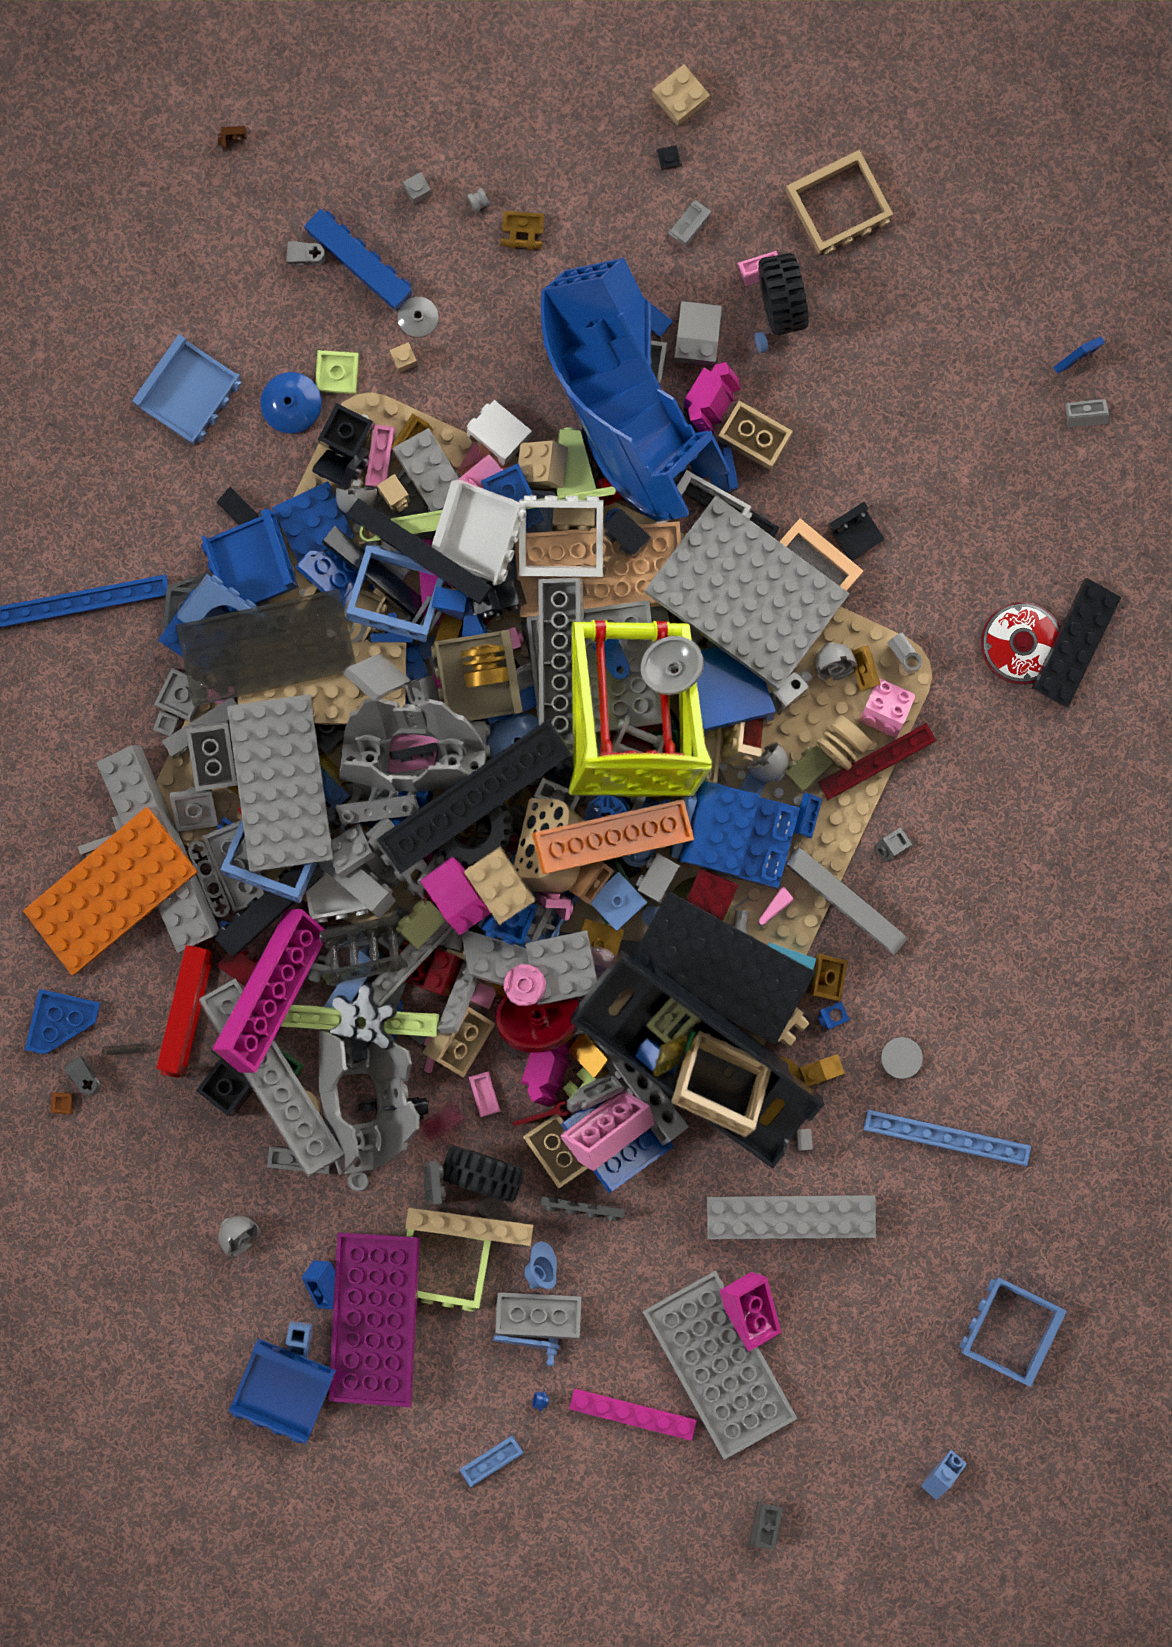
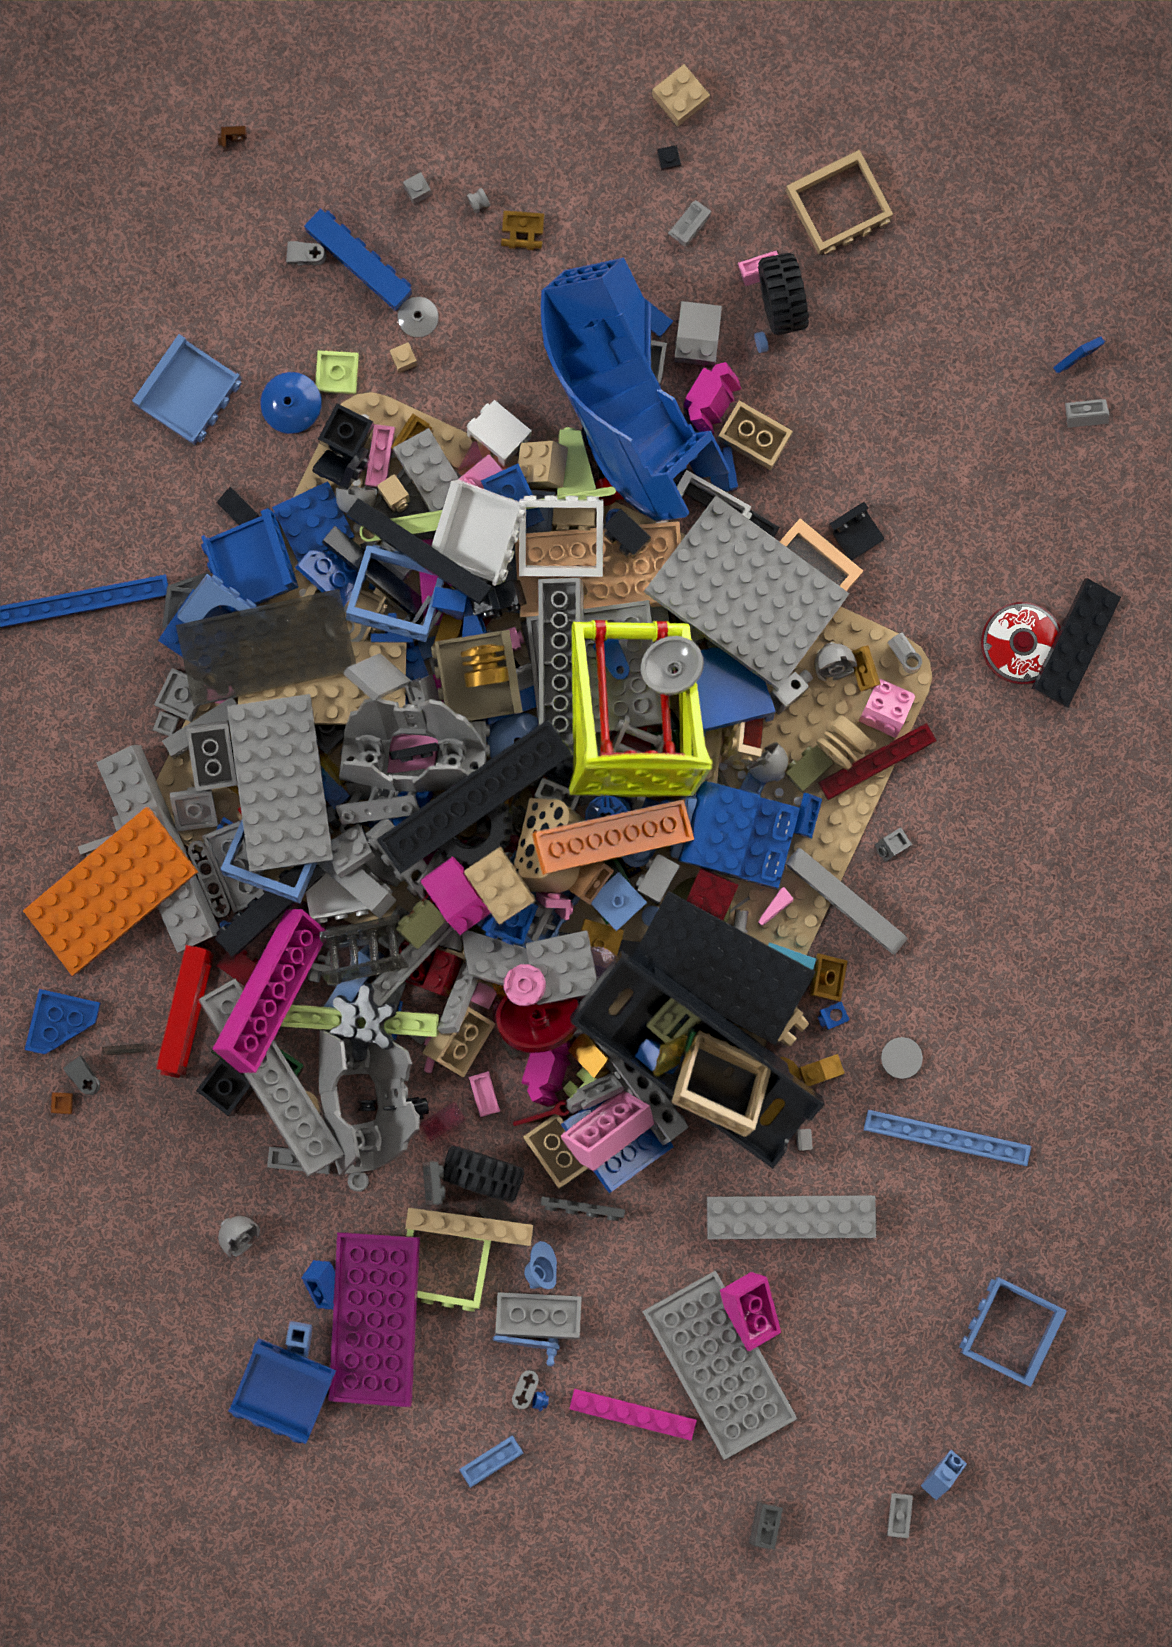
none -> light grey beam [512,1370,539,1409]
none -> light grey plate [887,1493,913,1538]

